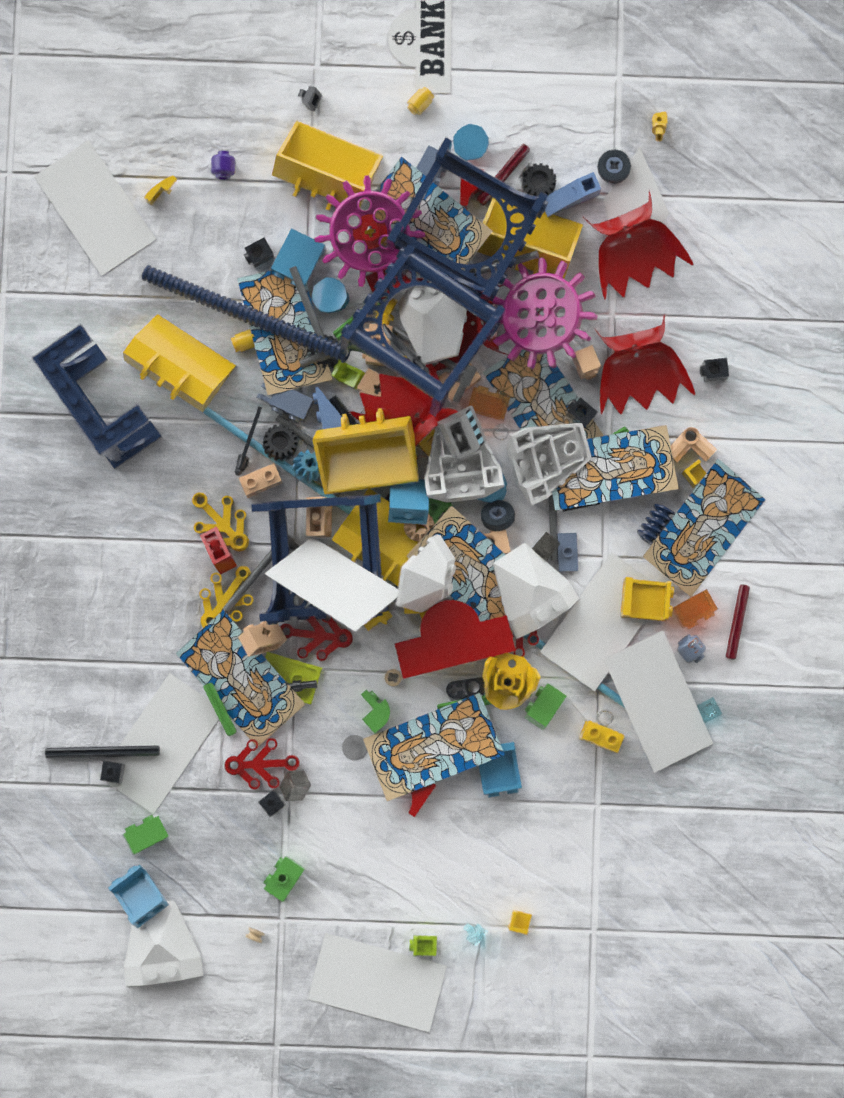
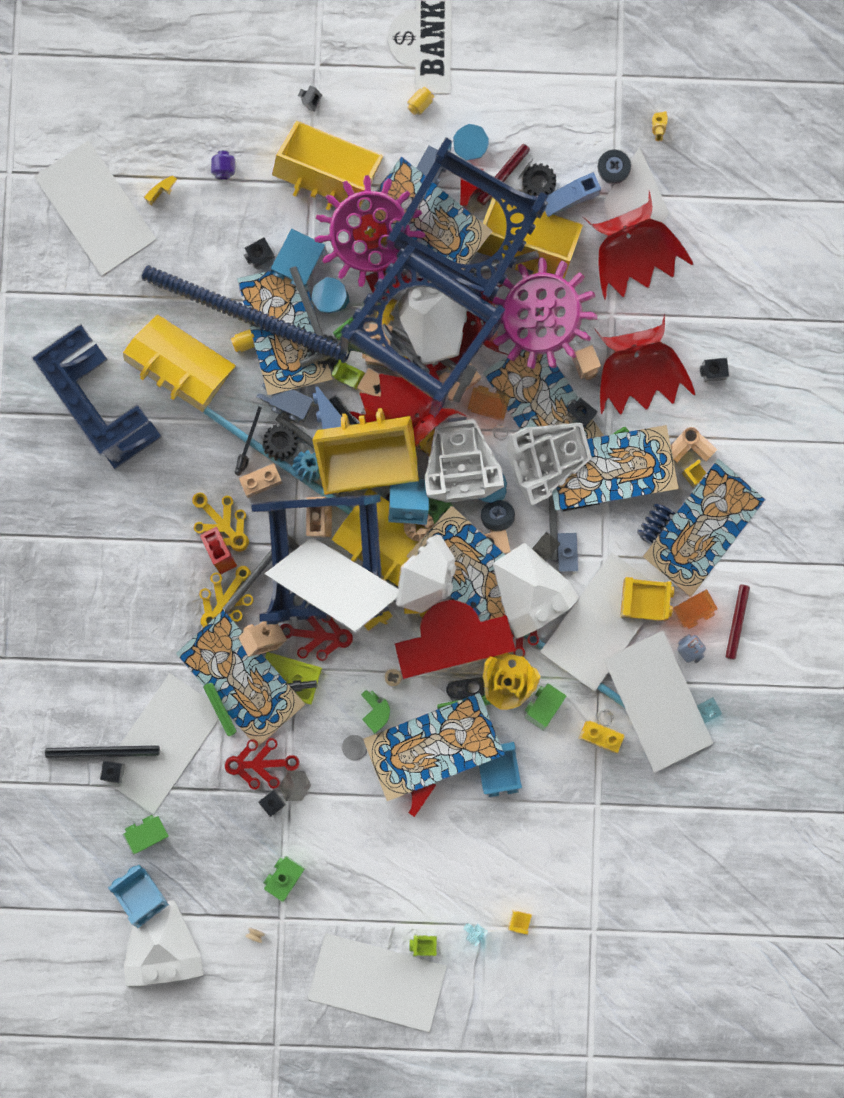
light grey slope [437,406,487,460] -> none

